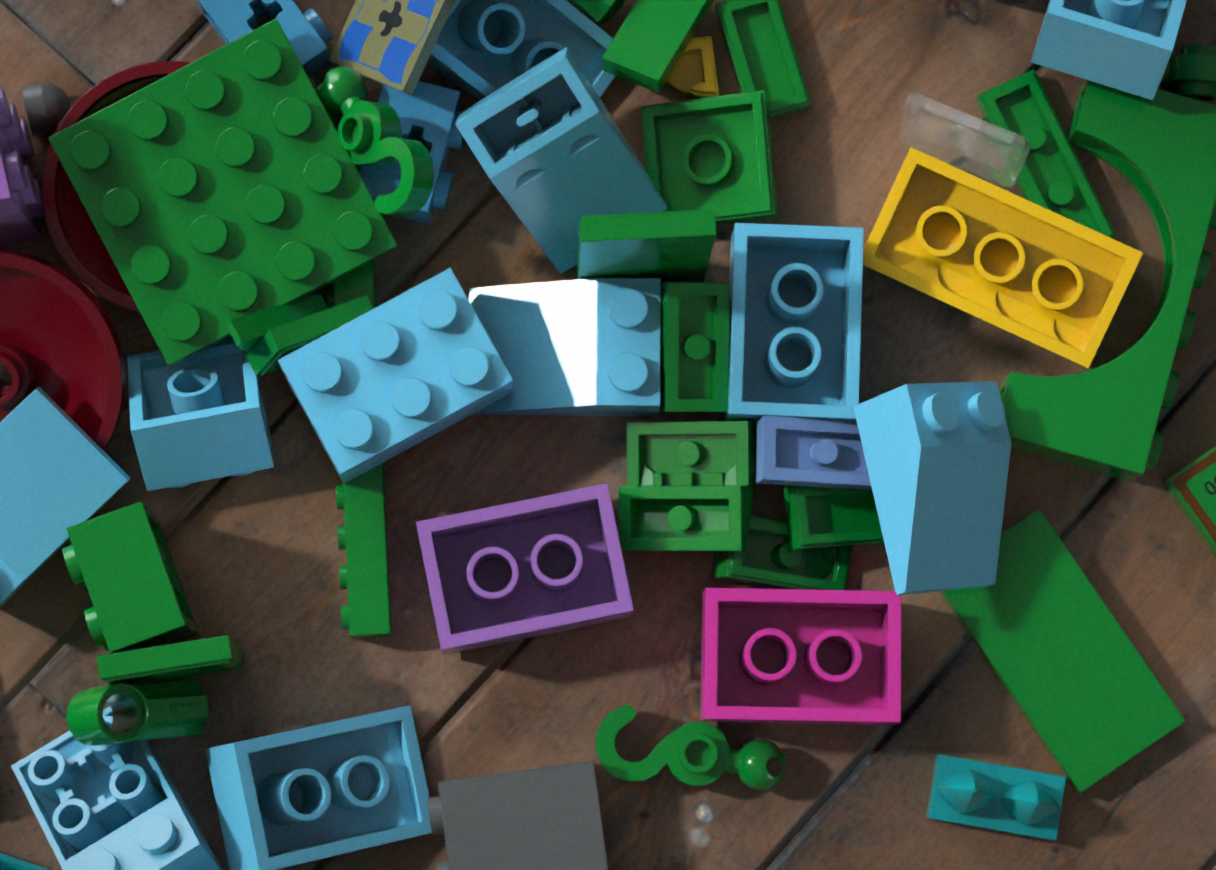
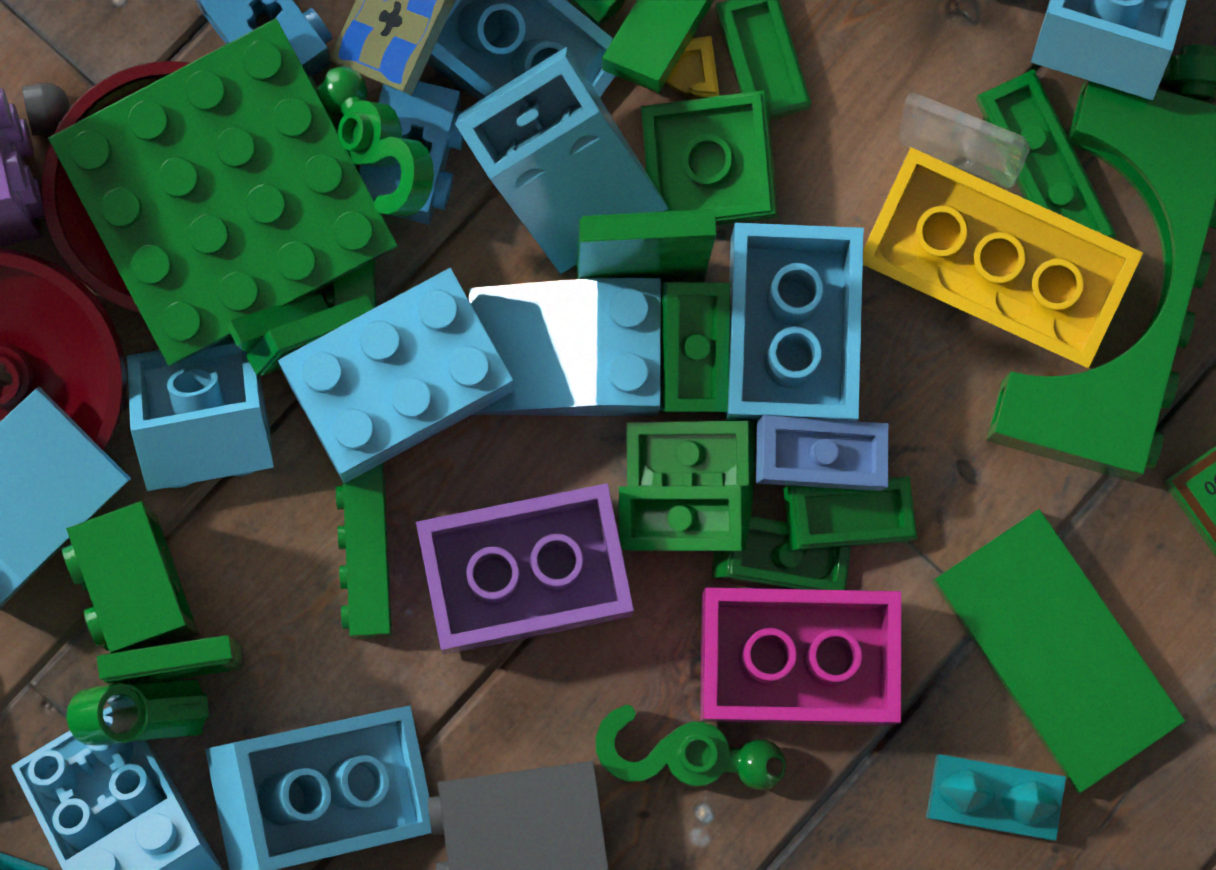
medium azure slope [853,381,1011,595] -> none

